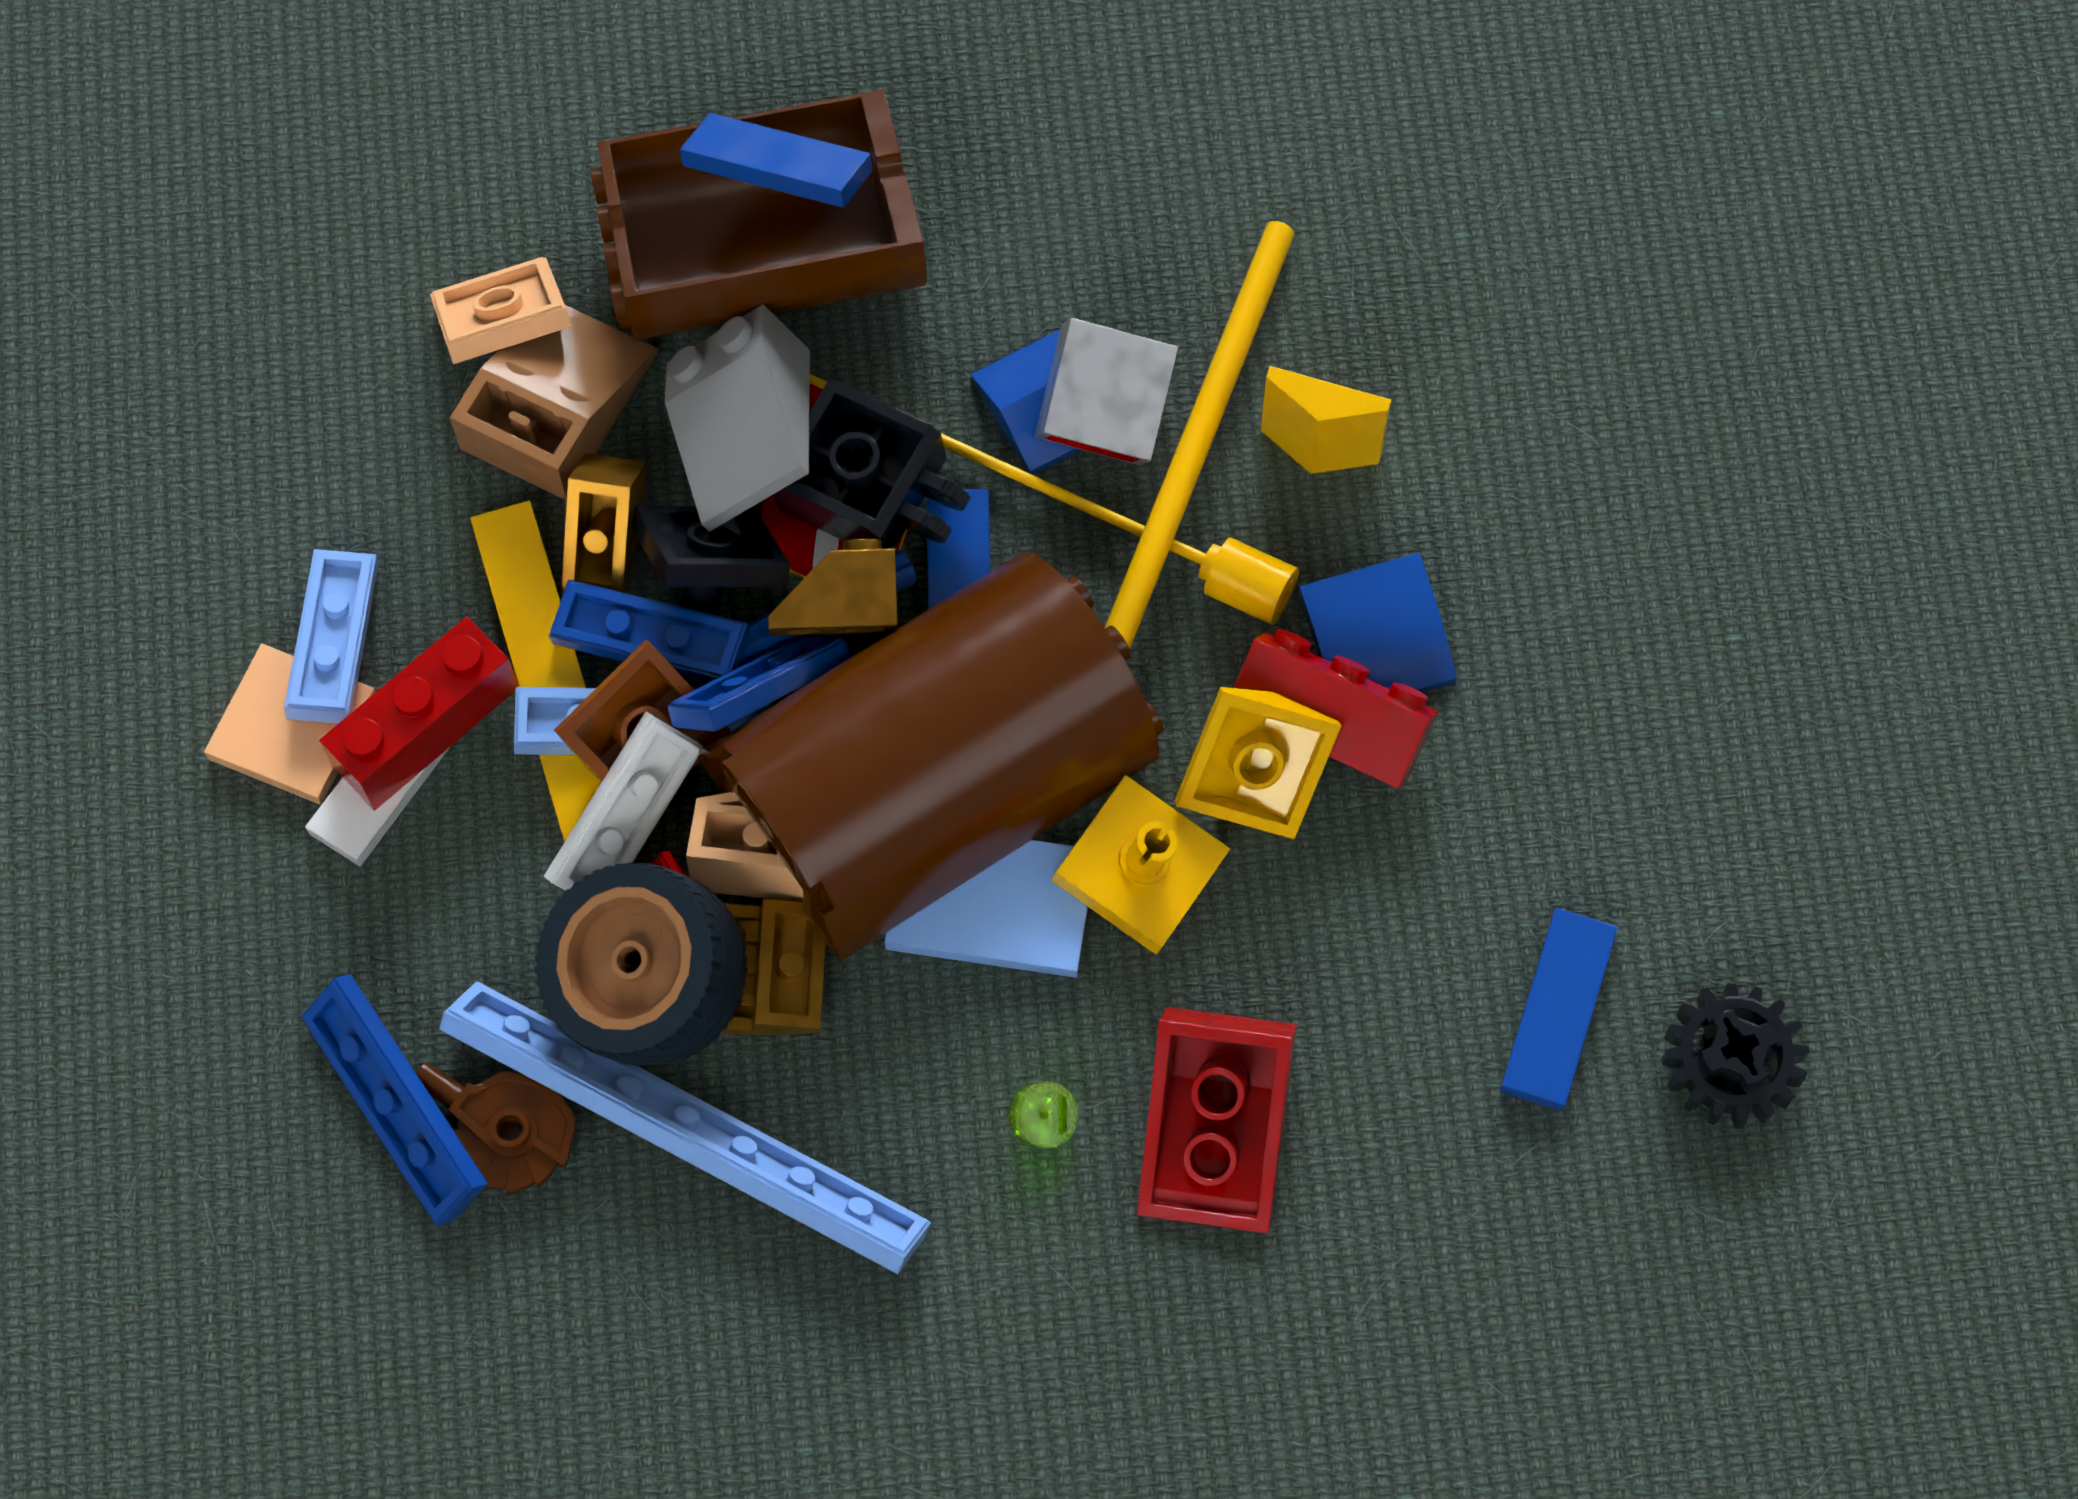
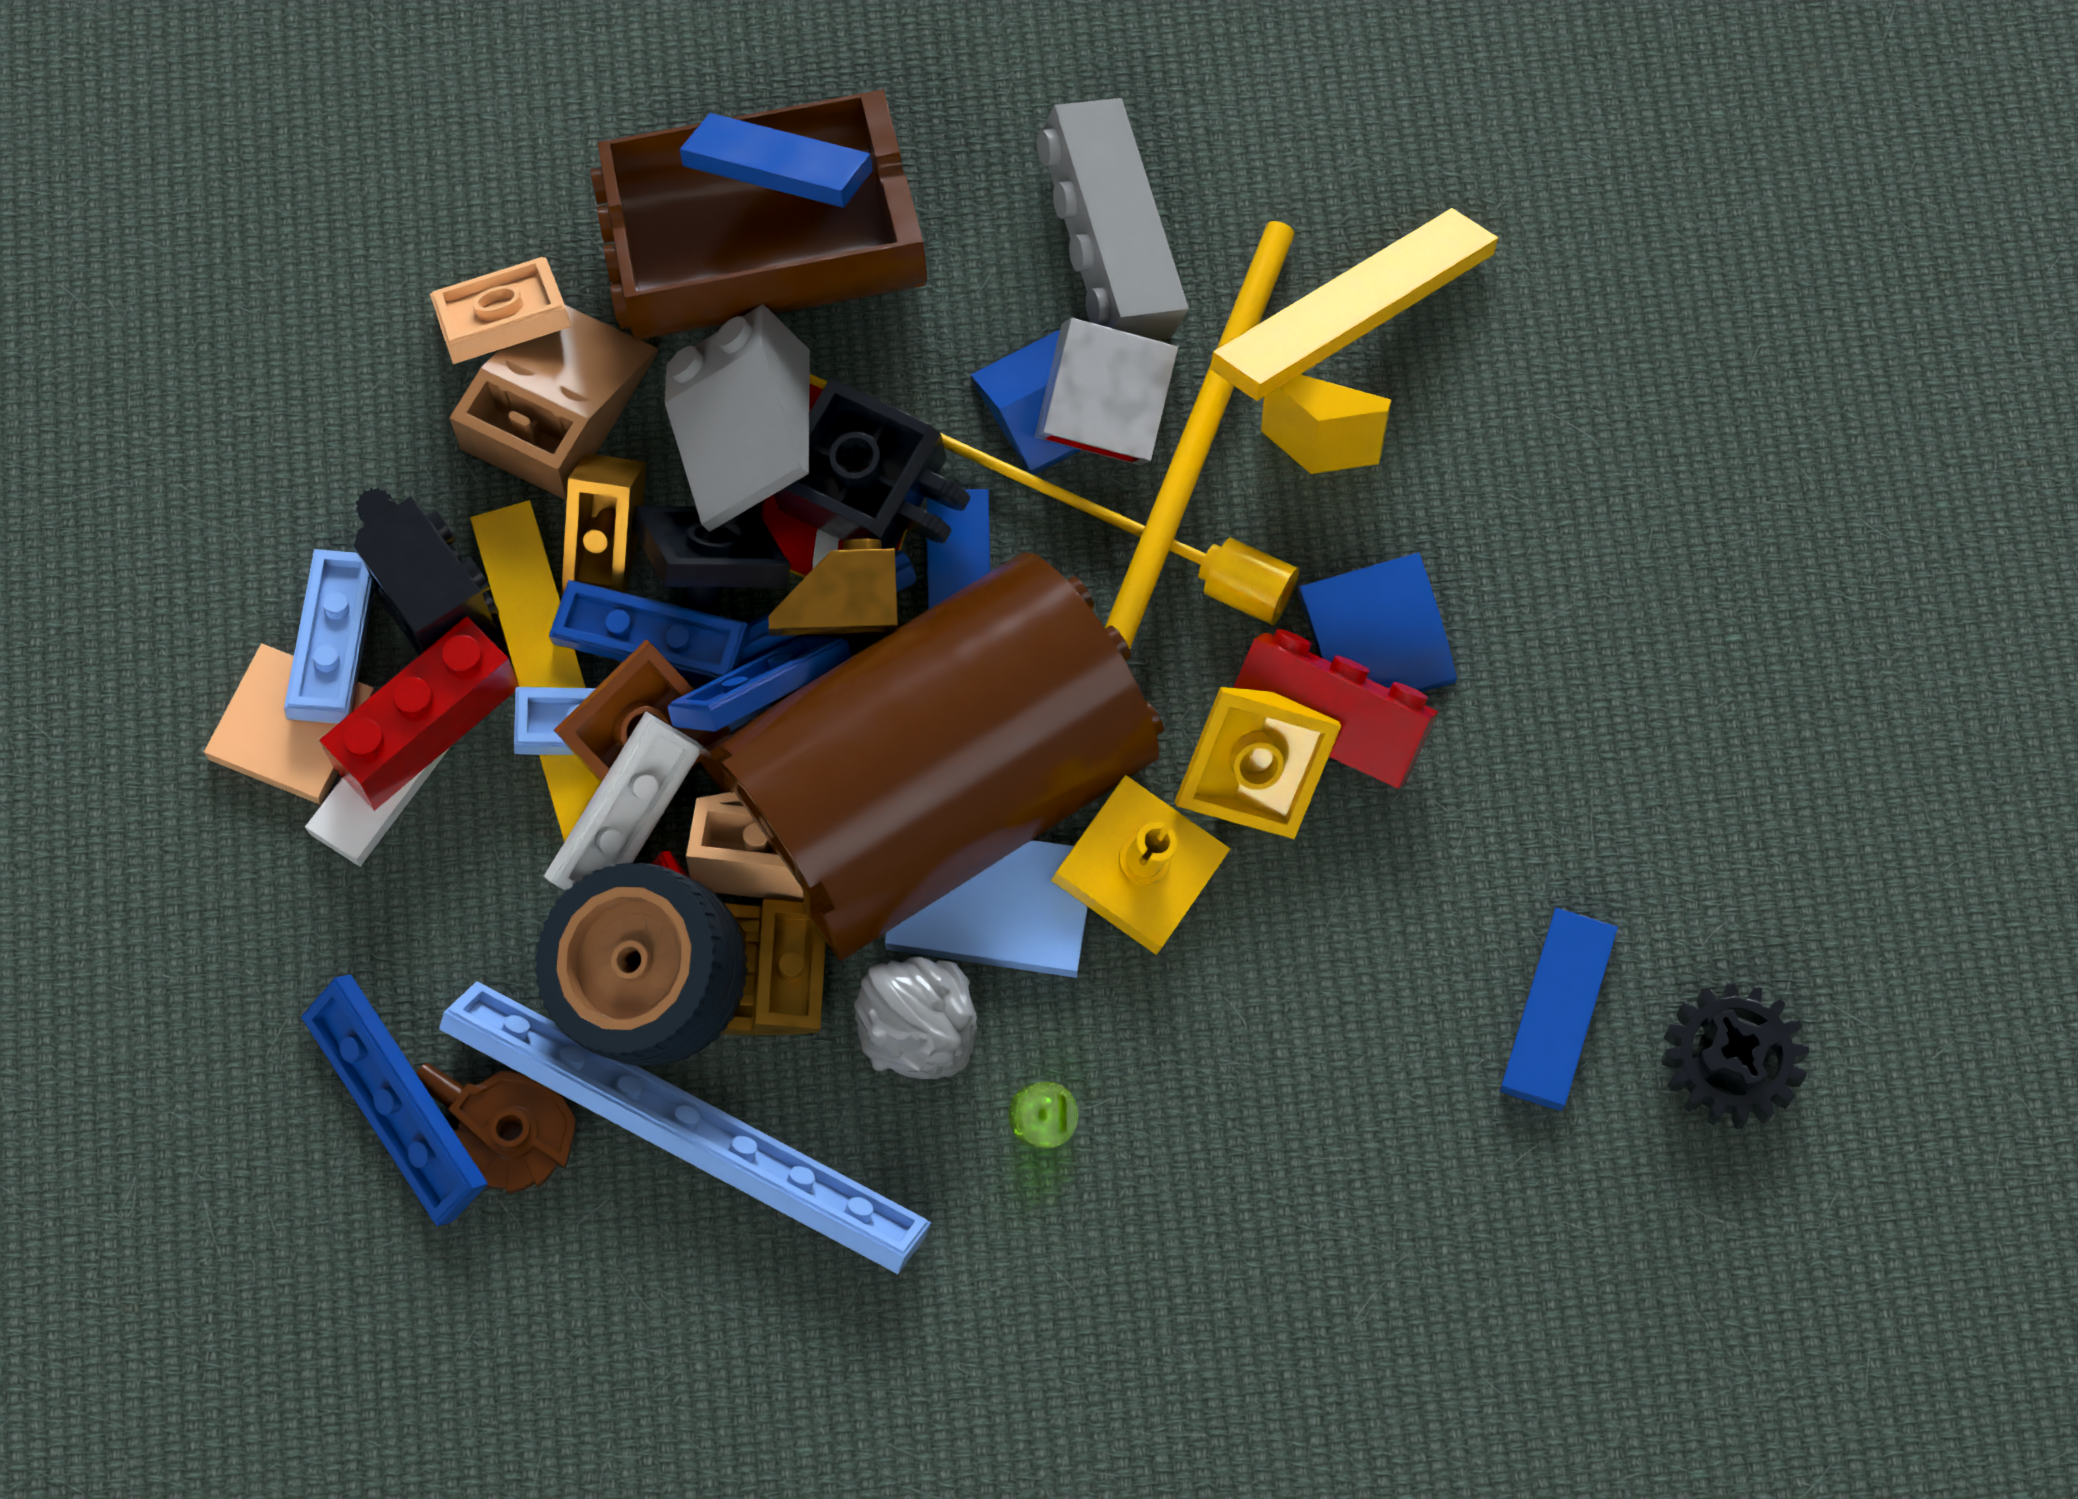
red slope [1137,1007,1297,1233] -> none
none -> black hinge [354,487,500,656]
none -> light grey hair [854,957,977,1080]
none -> light grey brick [1037,98,1189,340]
none -> tile [1210,208,1498,401]

